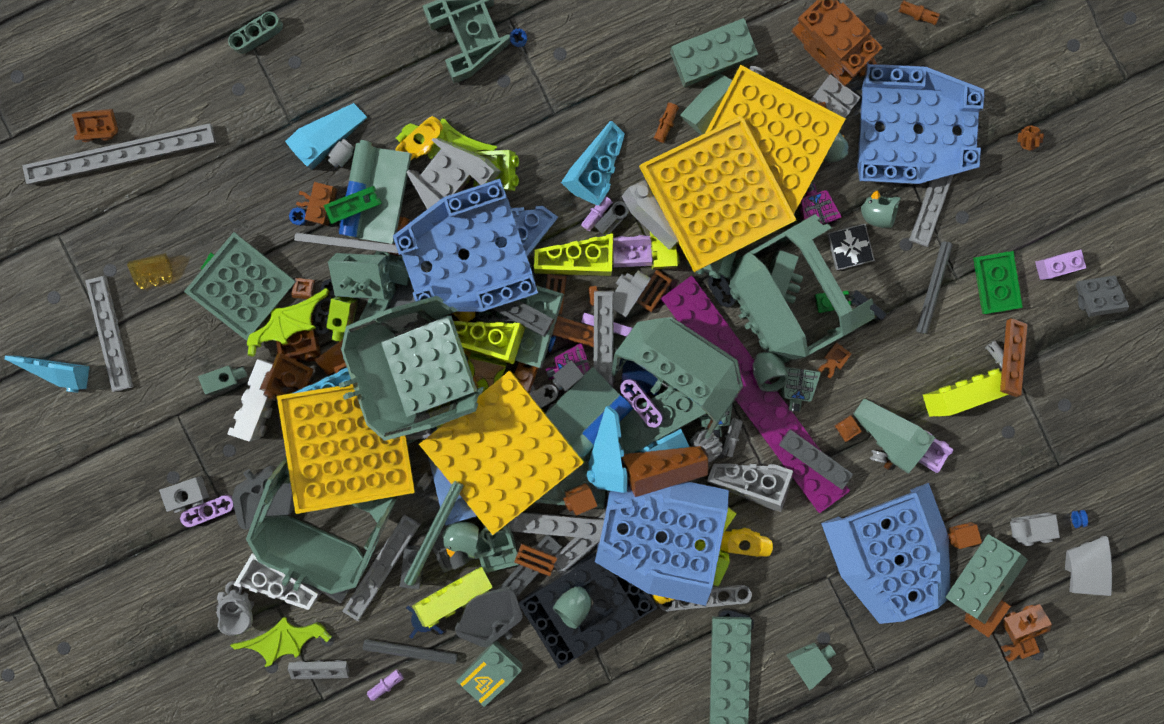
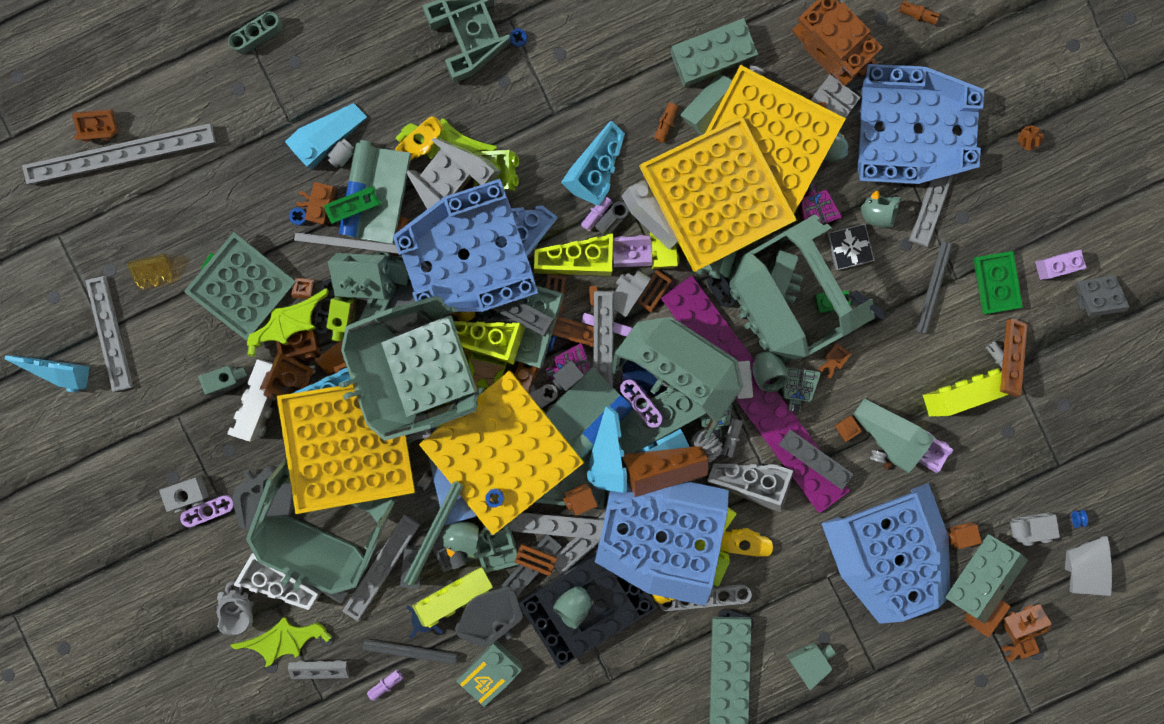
none -> blue bush [485,488,504,508]
none -> white sticker [738,361,753,399]

